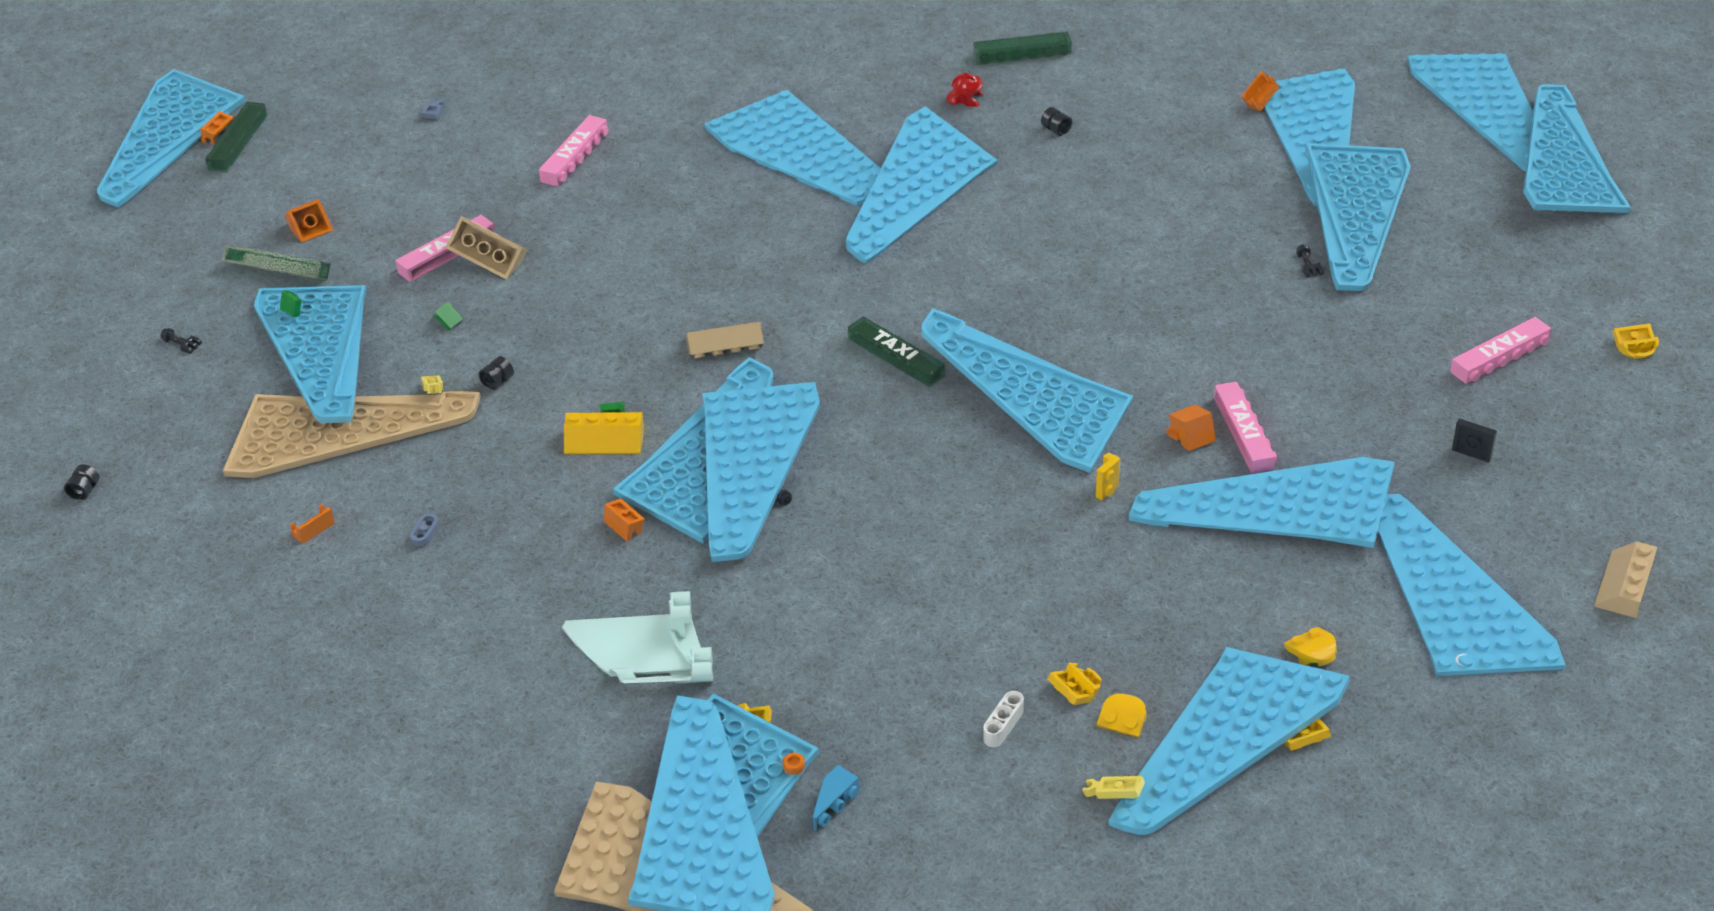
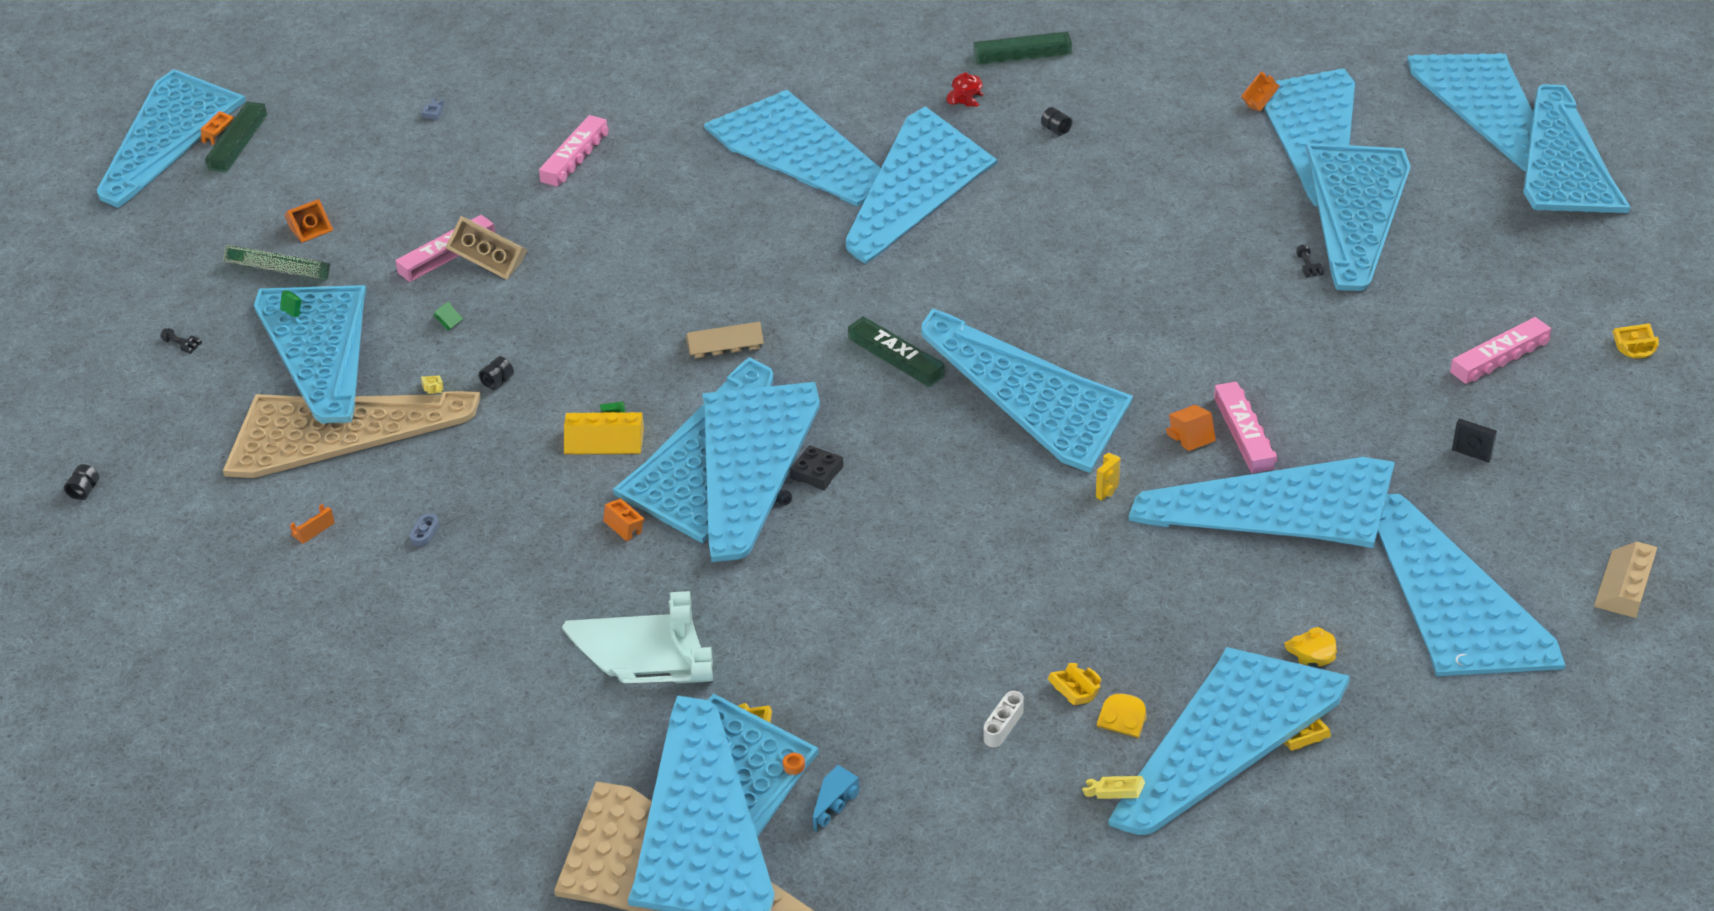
none -> black brick [790,445,844,491]

